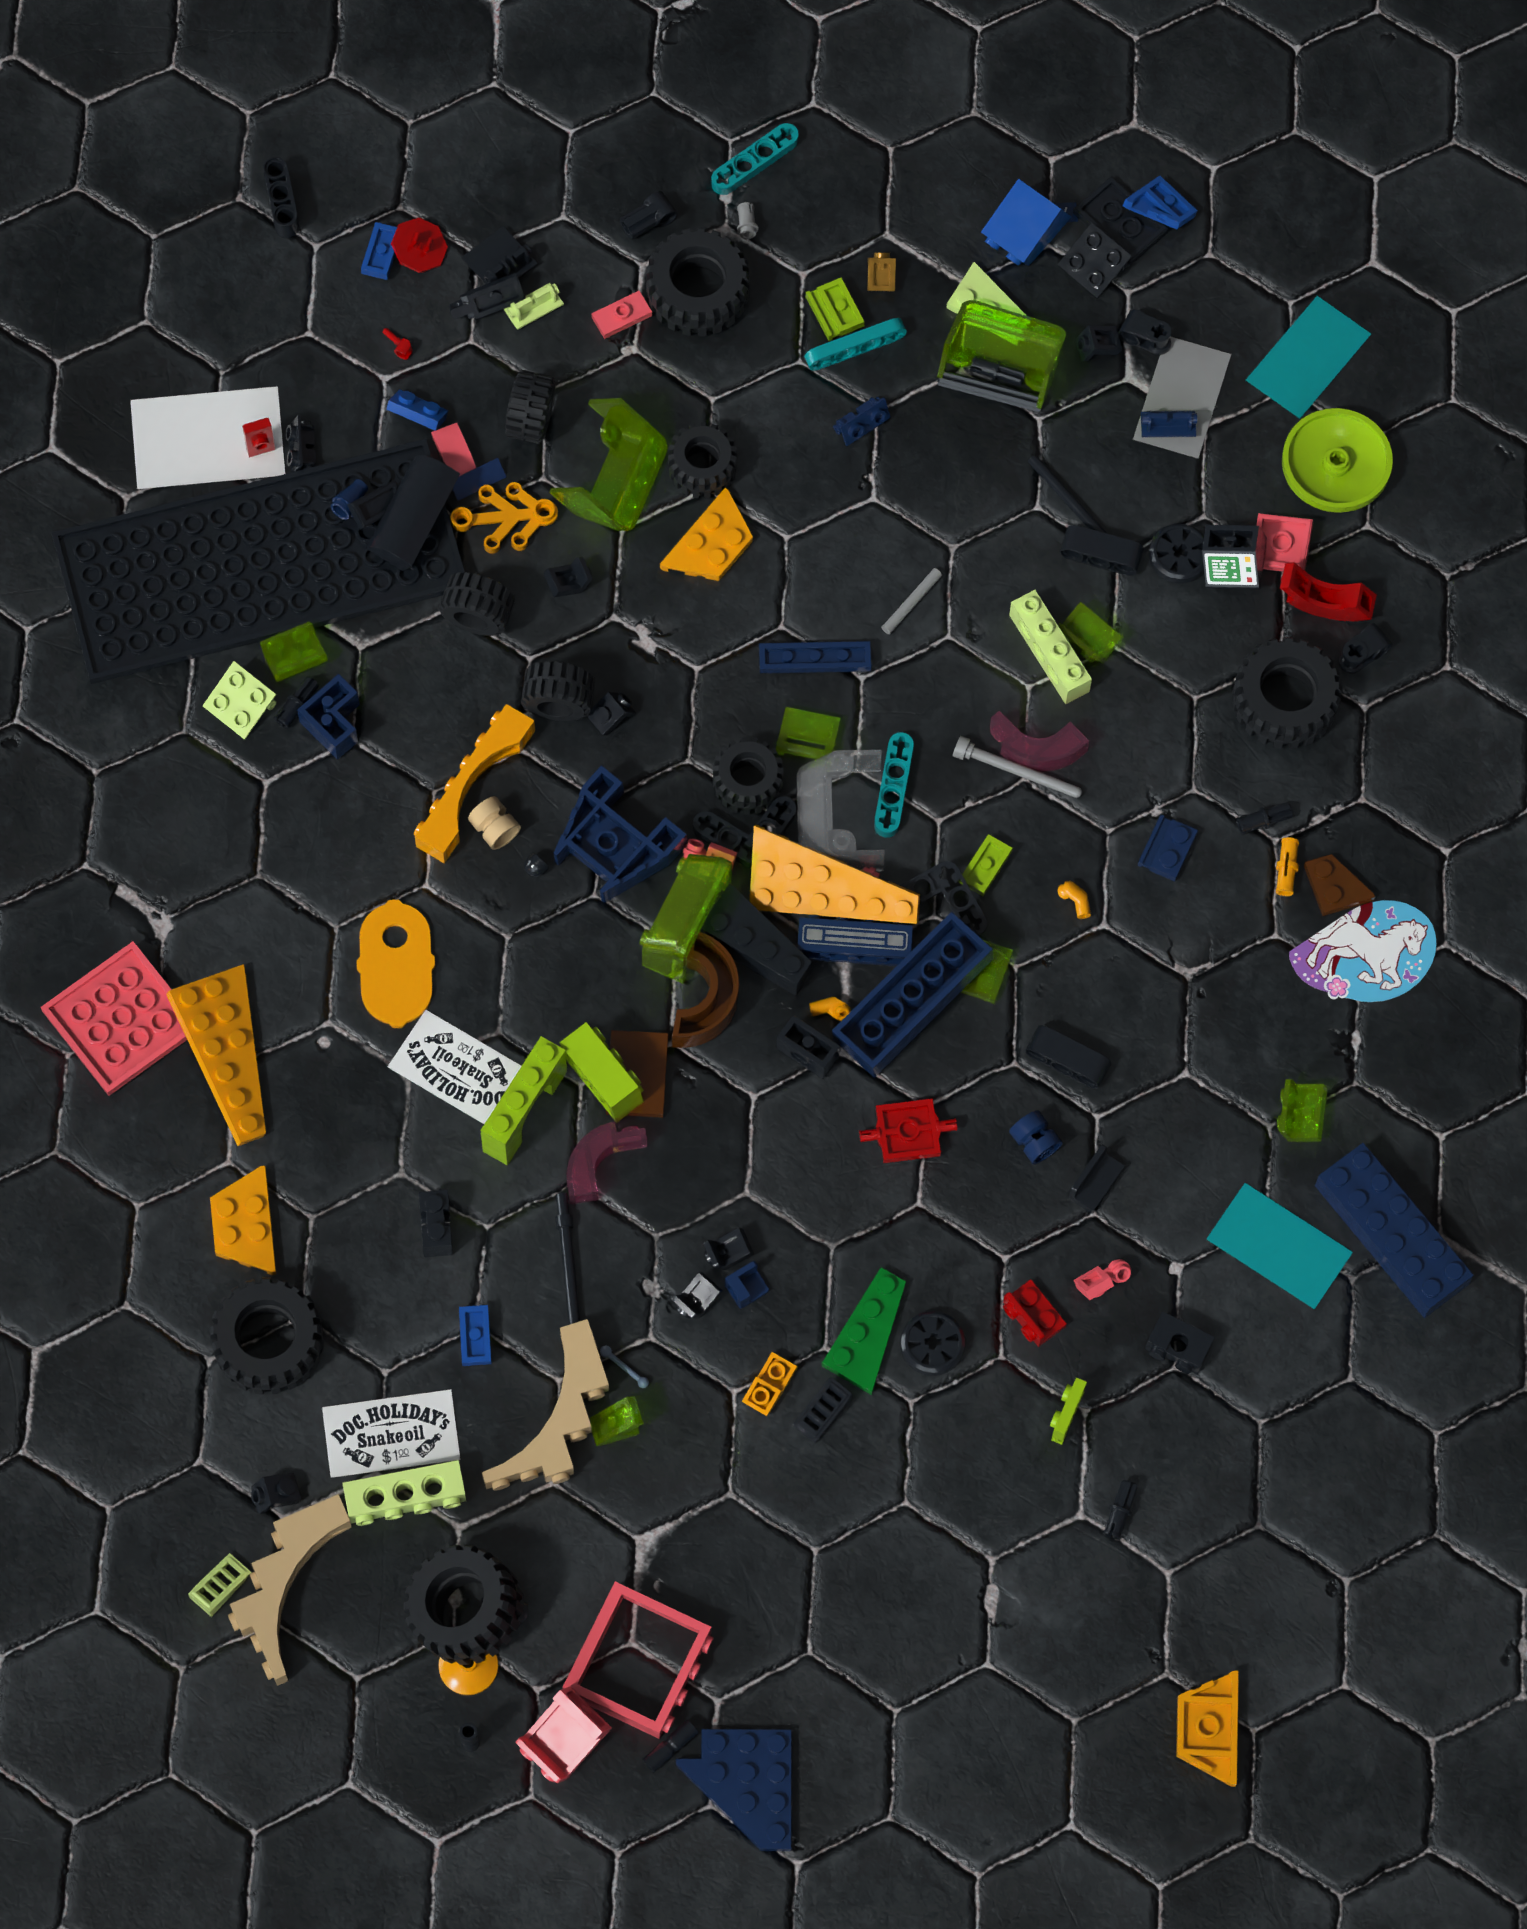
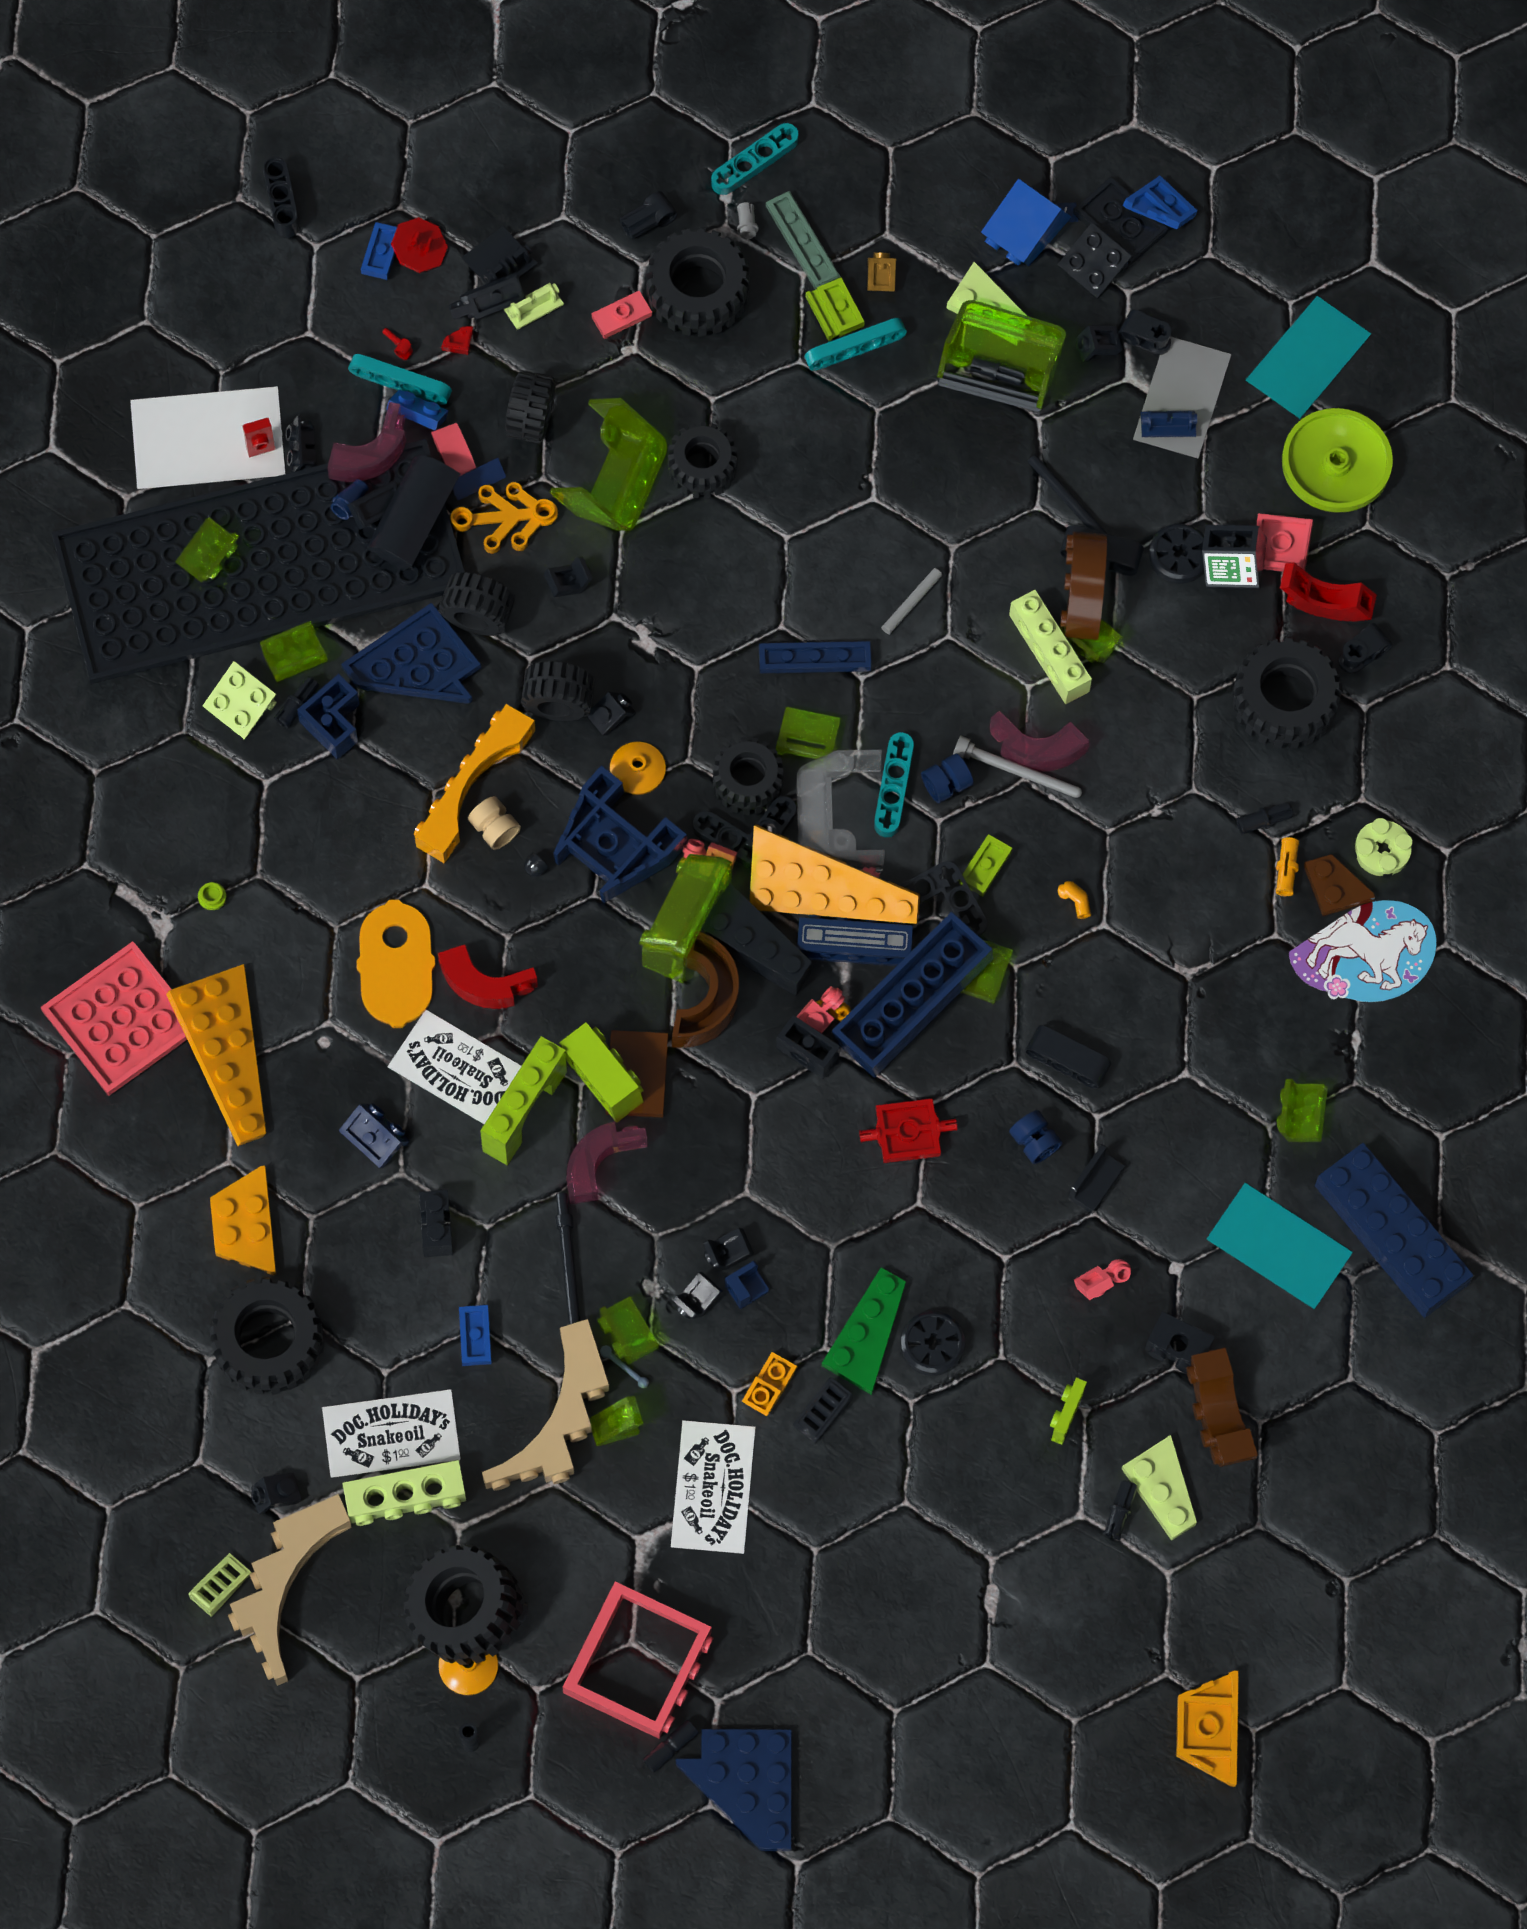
panel [516,1686,612,1783] -> none
light orange wing [660,488,753,581] -> none
dark blue hinge [833,397,891,446] -> none
red bracket [1003,1279,1067,1347] -> none
dark blue plate [1138,814,1198,882] -> none
none -> clear neon green bracket [175,517,239,582]
none -> lime plate [198,882,226,910]
none -> clear pink arch [328,402,406,482]
none -> dark blue bracket [339,1103,410,1168]
none -> dark blue wing [341,603,481,704]
none -> teal beam [348,354,452,405]
none -> red arch [438,944,538,1009]
none -> red tile [441,326,473,355]
none -> clear neon green bracket [597,1296,659,1365]
none -> light orange dish [610,742,666,795]
none -> white sticker [671,1421,755,1554]
none -> sand green tile [766,191,840,290]
none -> coral plate [796,986,845,1034]
none -> dark blue wheel [921,753,973,804]
none -> reddish brown brick [1060,531,1107,640]
none -> yellowish green wing [1122,1435,1197,1541]
none -> reddish brown brick [1186,1348,1258,1467]
none -> yellowish green plate [1355,818,1412,876]

